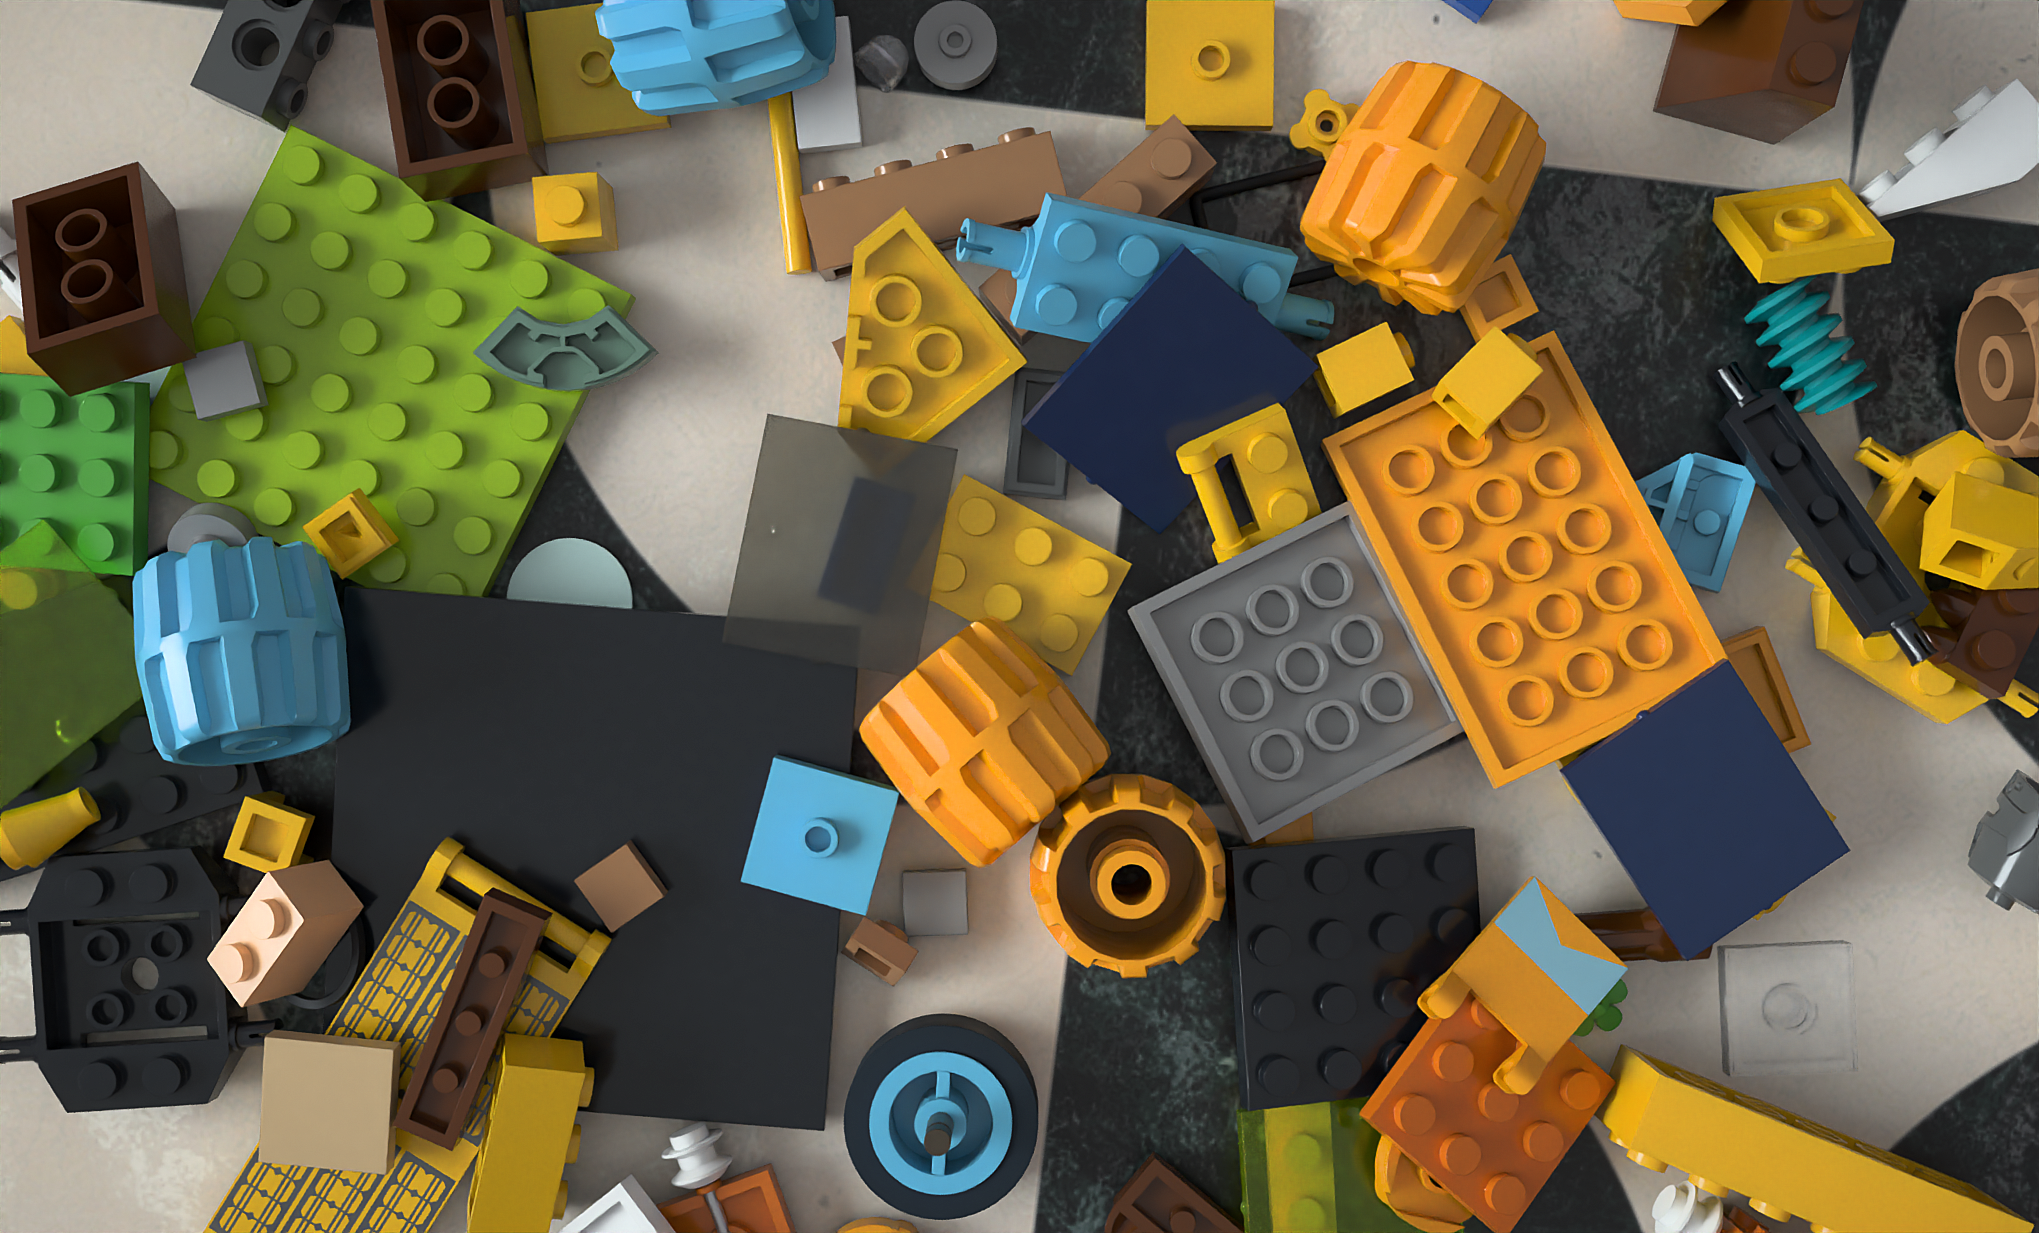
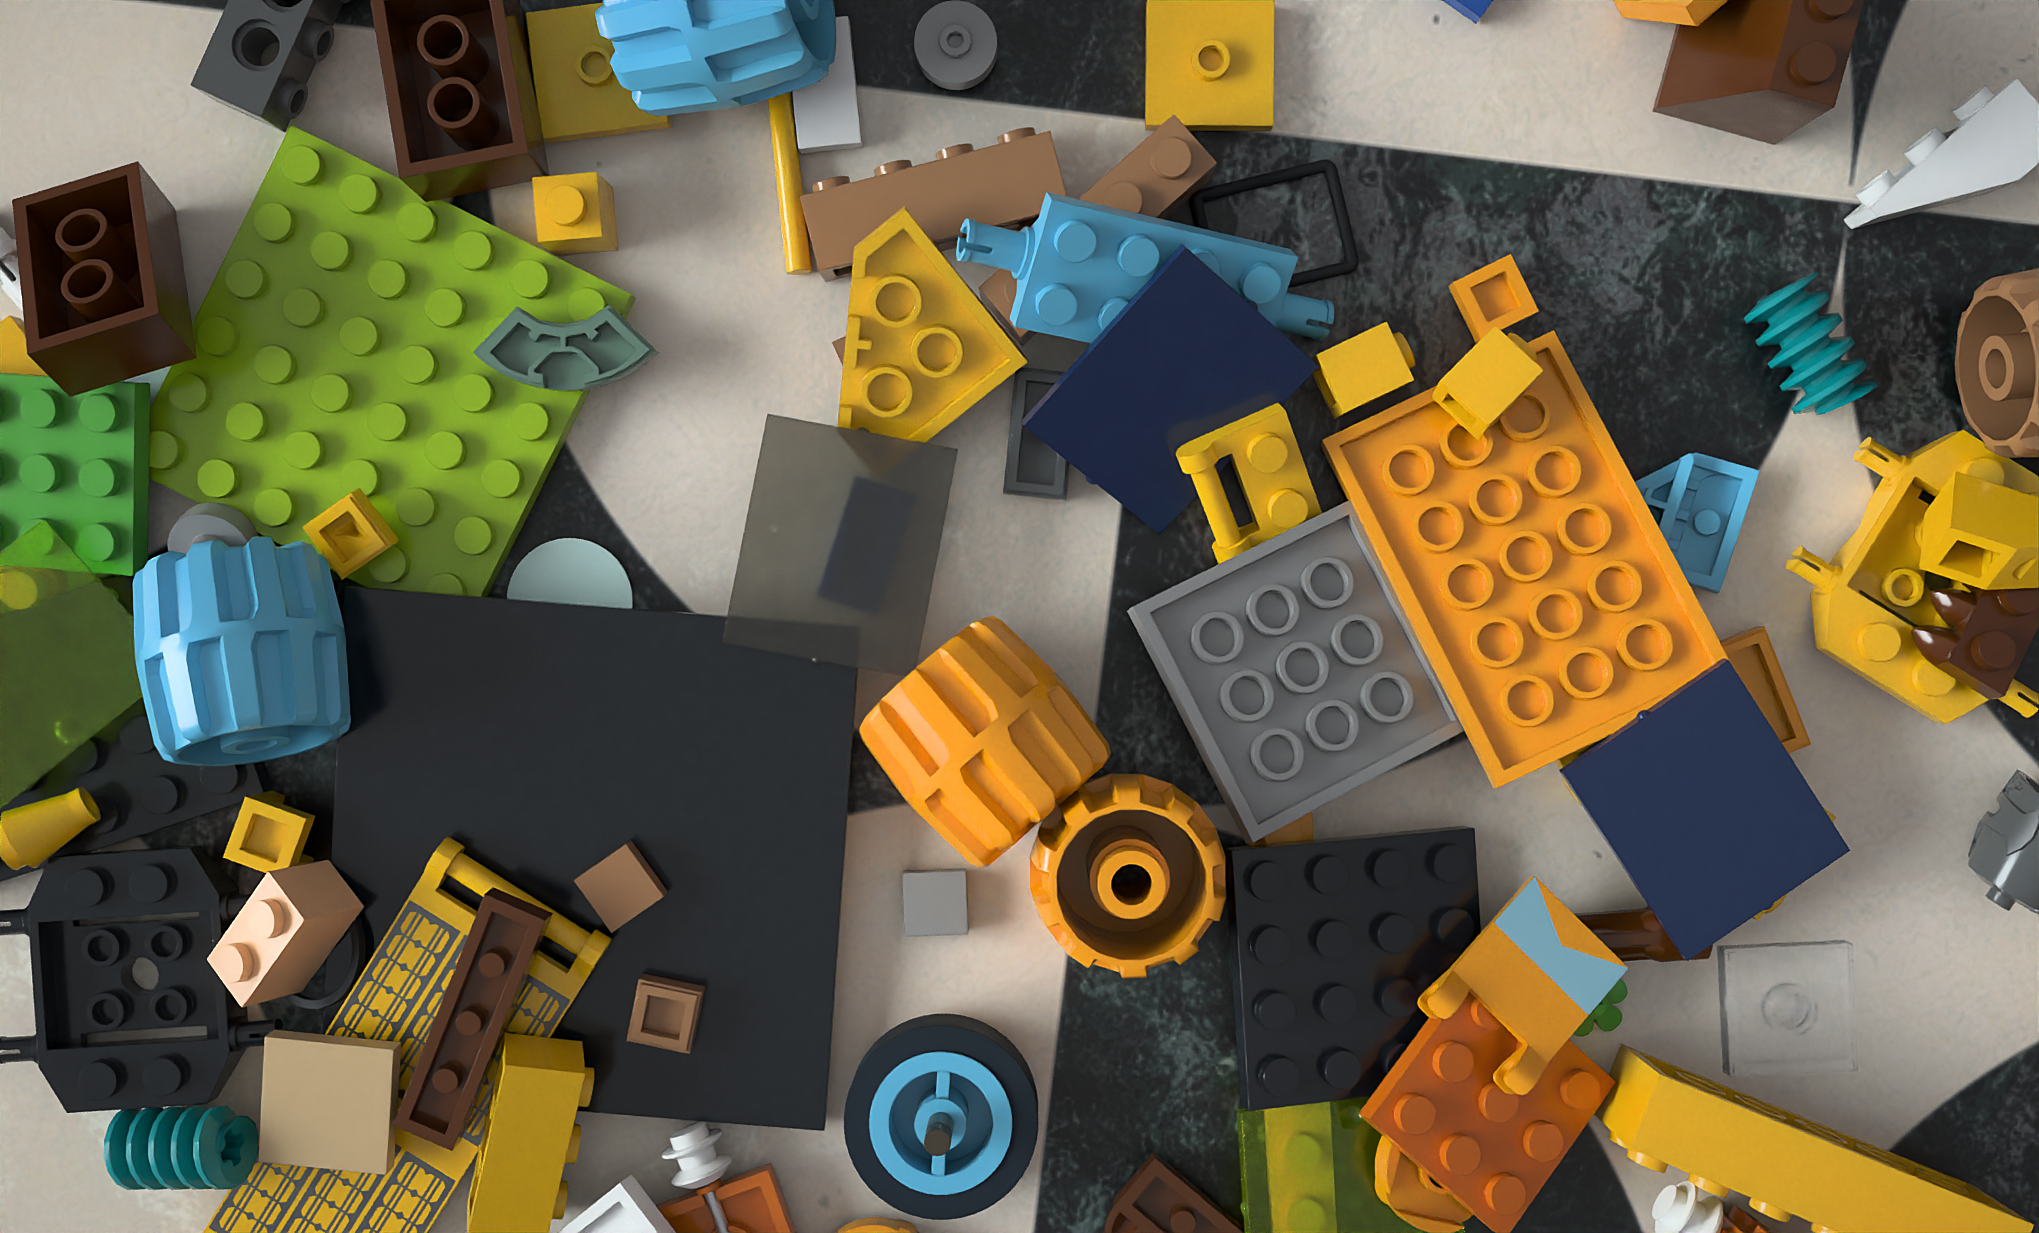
light grey tile [182,340,269,422] -> none
medium azure plate [741,754,900,916] -> none
medium nougat plate [841,916,919,987] -> none
clear hinge [853,35,909,93] -> none
yellow plate [904,474,1132,676] -> none
yellow plate [1289,89,1360,162] -> none
light orange wheel [1300,60,1546,316] -> none
yellow plate [1712,178,1895,284] -> none
black plate [1712,361,1939,667] -> none
none -> teal piece [104,1106,258,1190]
none -> medium nougat tile [626,973,706,1054]

